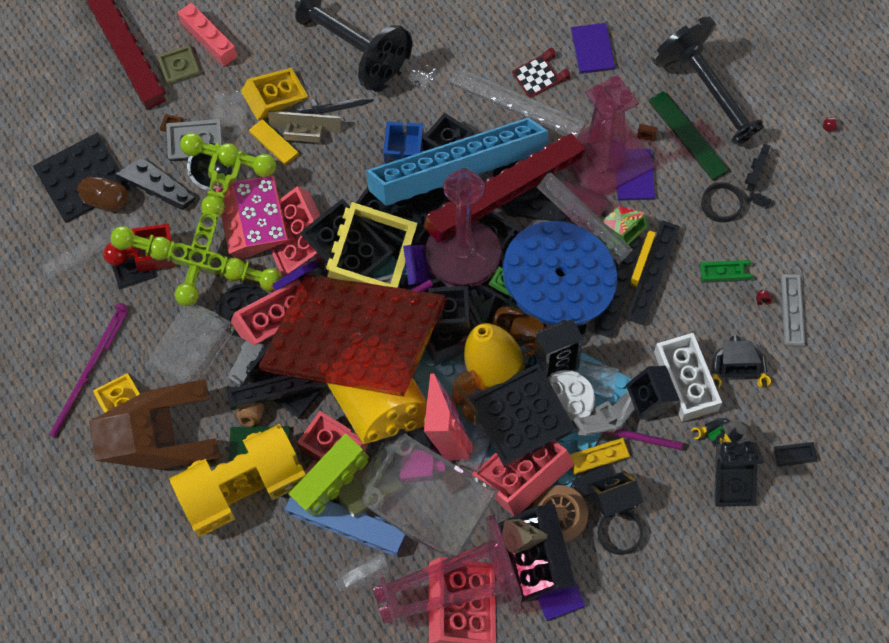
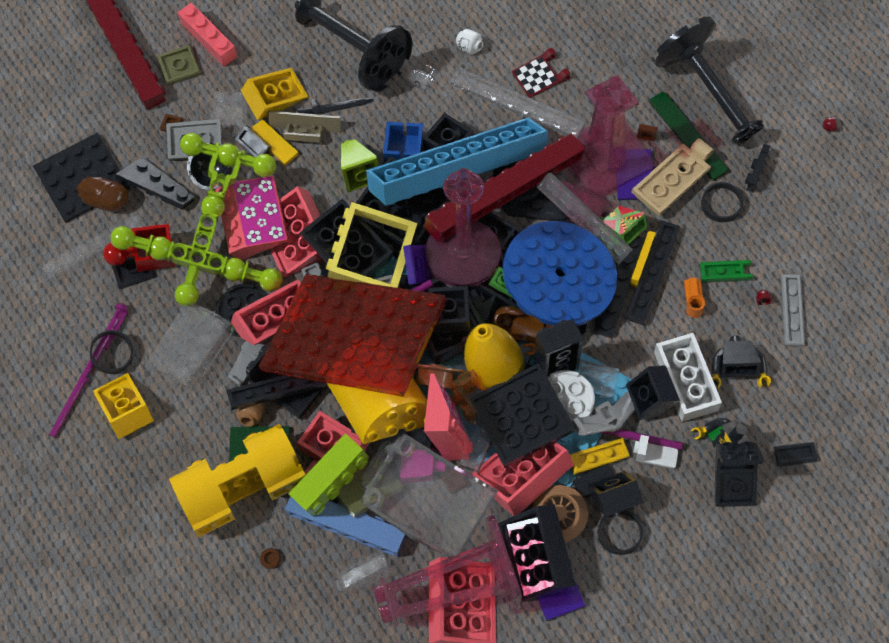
reddish brown wedge [89,379,220,470] -> none
dark purple tile [272,261,320,291] -> none
dark tan slope [500,519,548,553] -> none
dark purple tile [571,23,615,74] -> none
black piece [748,191,772,209] -> none
none -> black tyre [90,330,133,374]
none -> tile [235,125,272,157]
none -> reddish brown tile [260,548,281,569]
none -> lime slope [341,139,379,193]
none -> medium nougat piece [409,363,464,390]
none -> white head [456,29,483,55]
none -> tan hinge [631,138,714,216]
none -> white bracket [633,435,678,469]
none -> orange piece [684,278,705,318]

